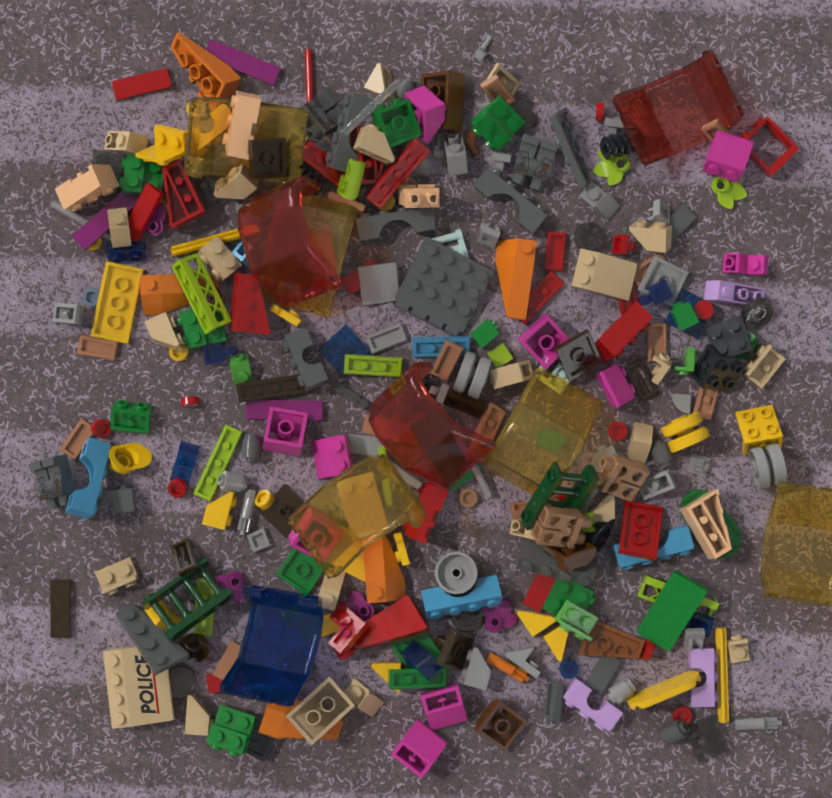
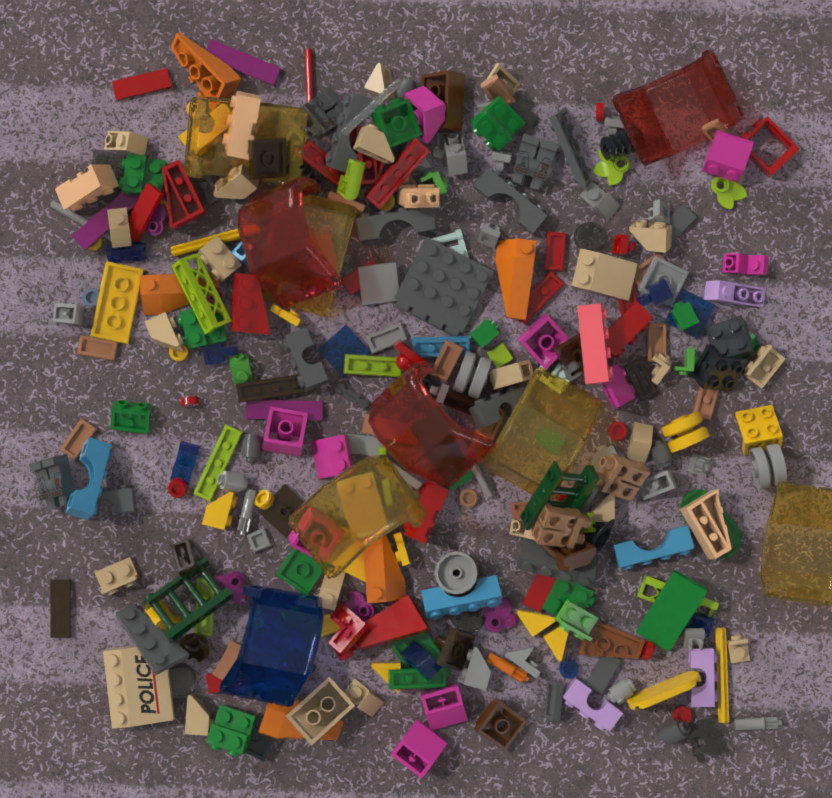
red tile [91,419,111,438] -> none
yellow piece [109,443,152,475] -> none
yellow bracket [135,124,189,166] -> none
reddish brown arm [465,129,481,158] -> none
light grey hand [474,36,493,62] -> none
red tile [618,500,663,561] -> none
light grey tile [671,394,691,414] -> none
red tile [694,300,714,320] -> none
clear smoke piece [740,297,774,329] -> none
none -> red tile [394,339,428,371]
none -> bright green bracket [420,170,449,197]
none -> dark grey arch [469,386,532,430]
none -> coral brick [577,303,613,385]

